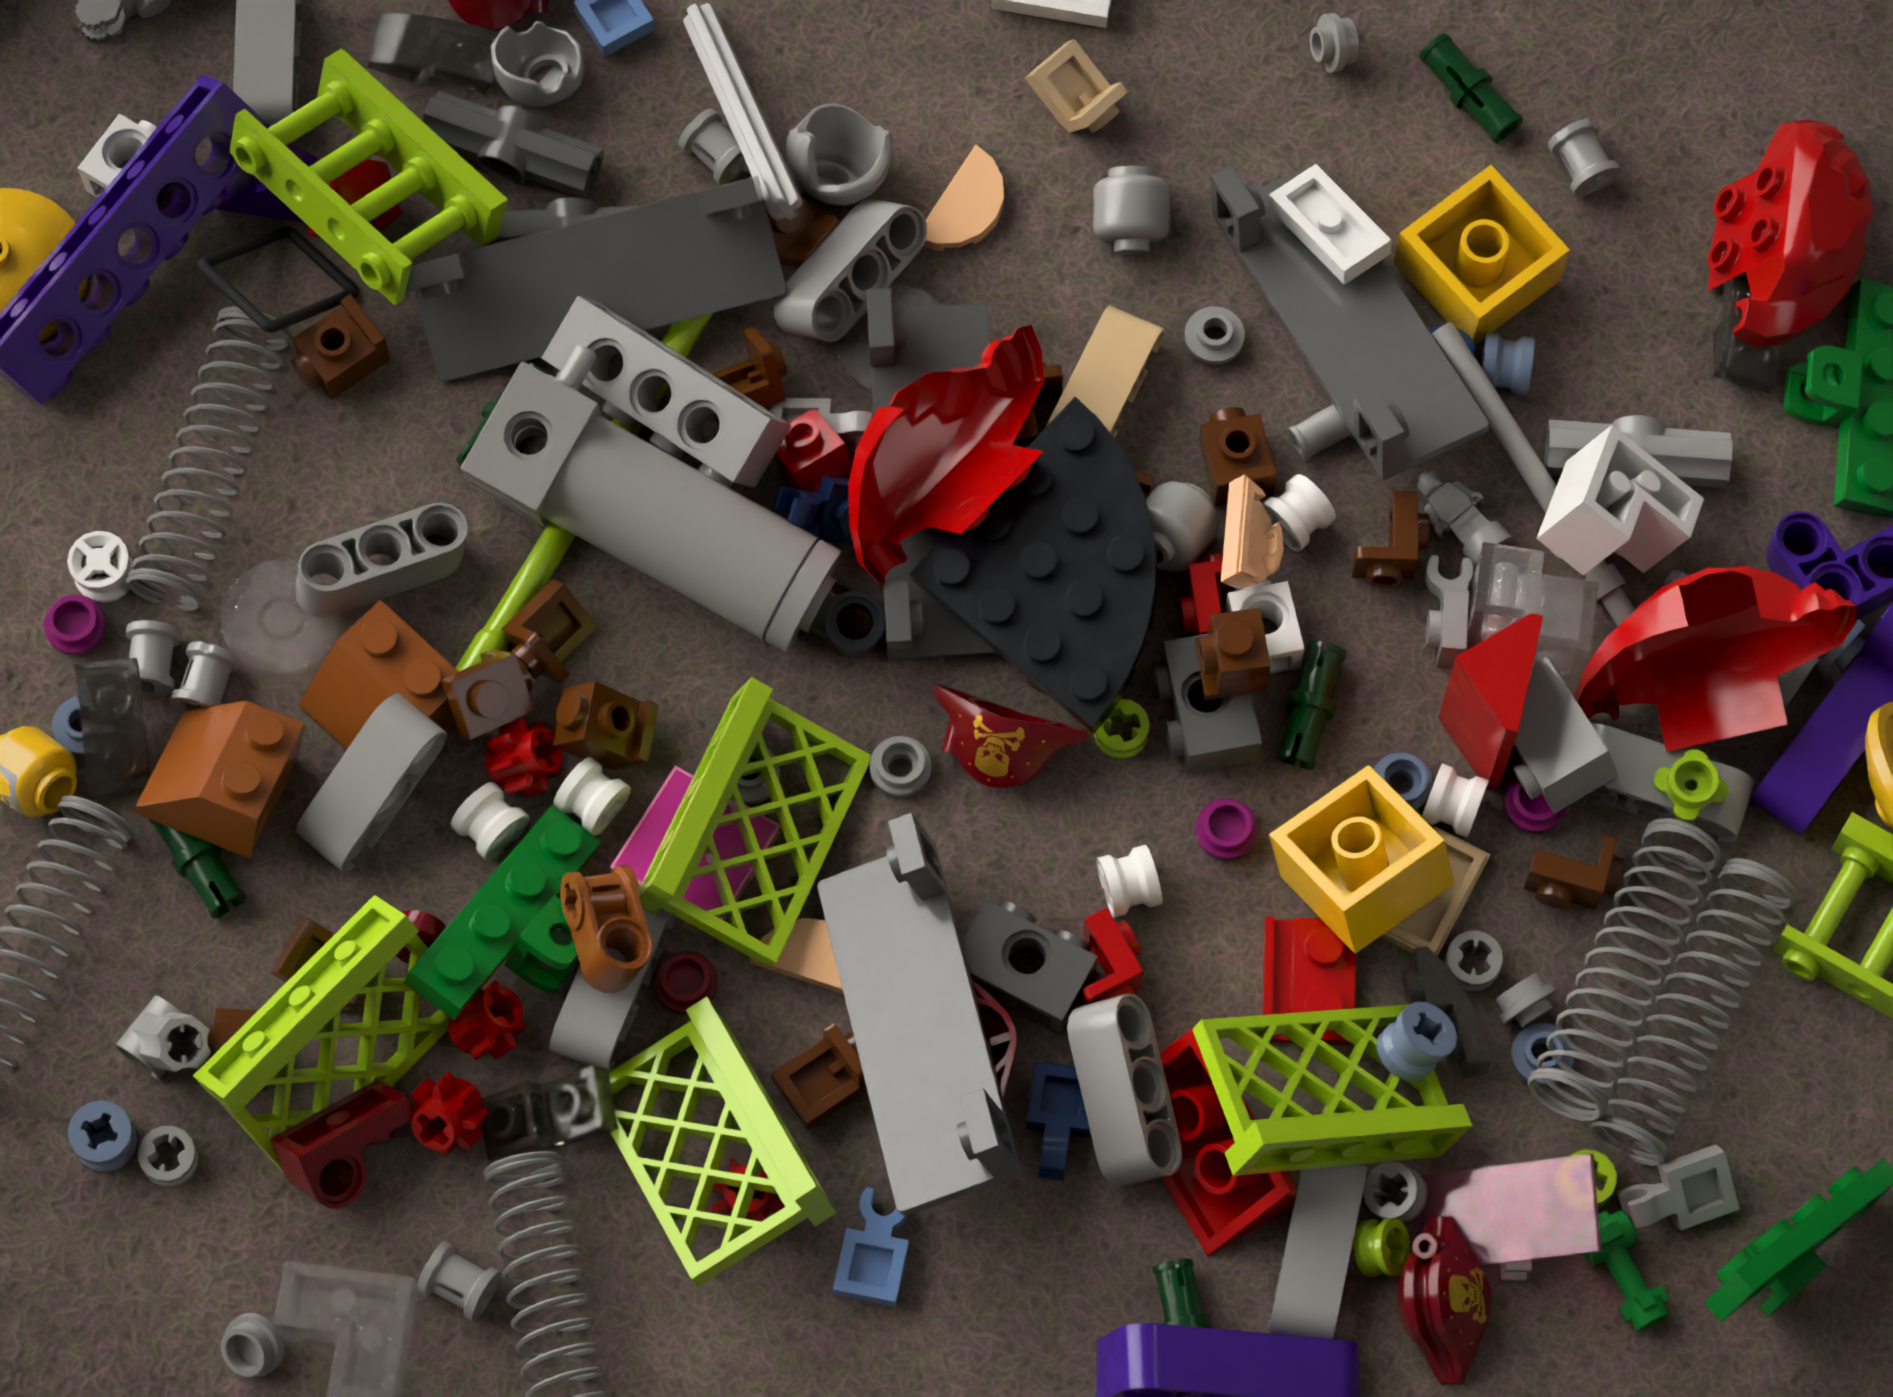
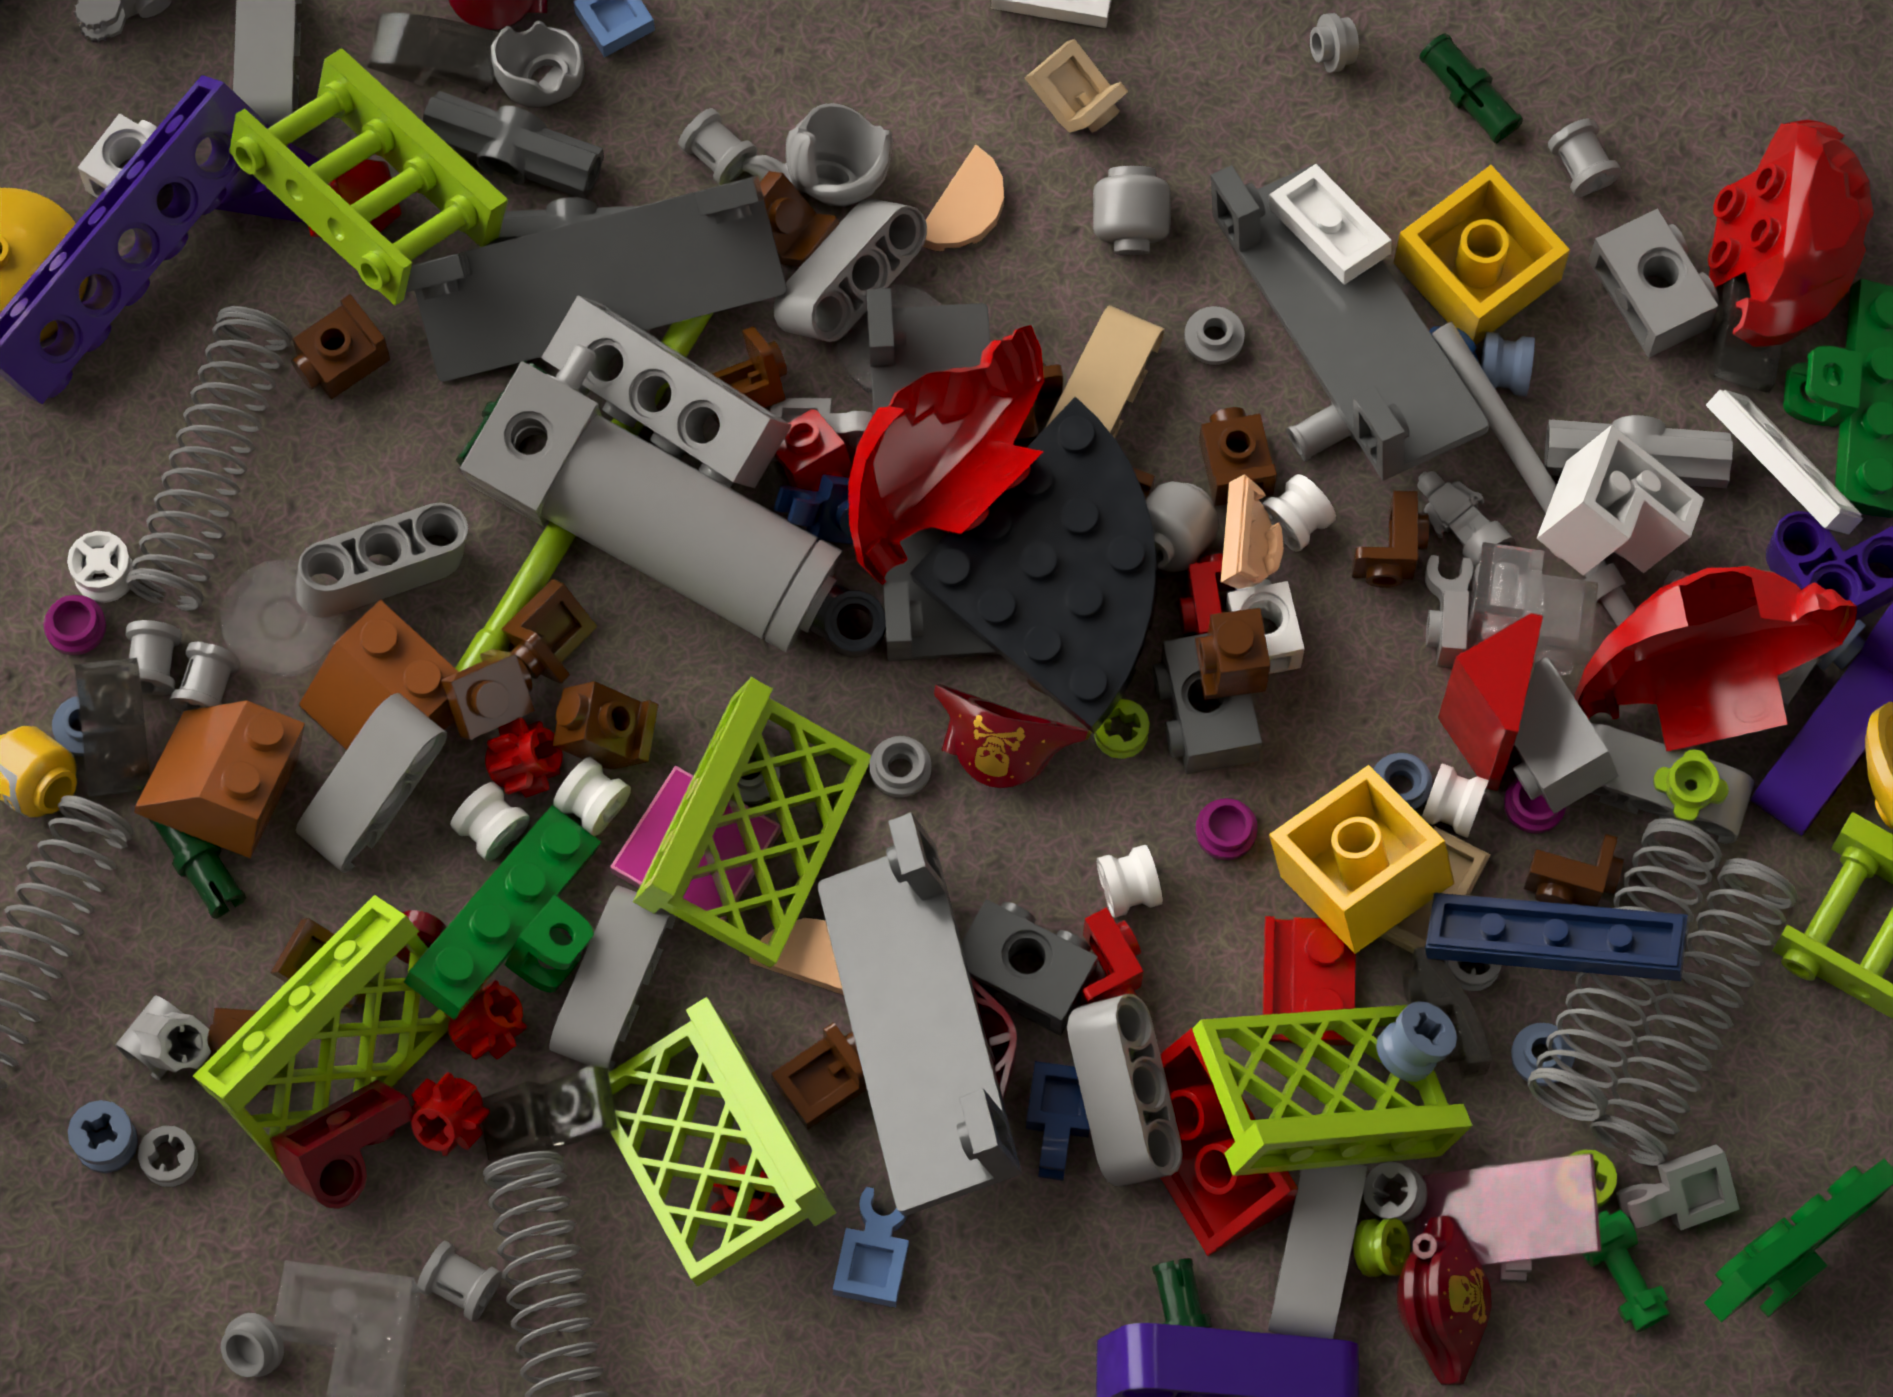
black piece [197,226,359,333] -> none
dark orange piece [560,865,653,993] -> none
dark red plate [655,951,718,1014] -> none
axle [683,3,803,221] -> none
dark green pin [1276,641,1347,770] -> none
light grey plate [1495,972,1557,1028] -> none
none -> dark blue tile [1425,893,1689,981]
none -> light grey brick [1588,208,1719,358]
none -> white tile [1706,390,1863,535]

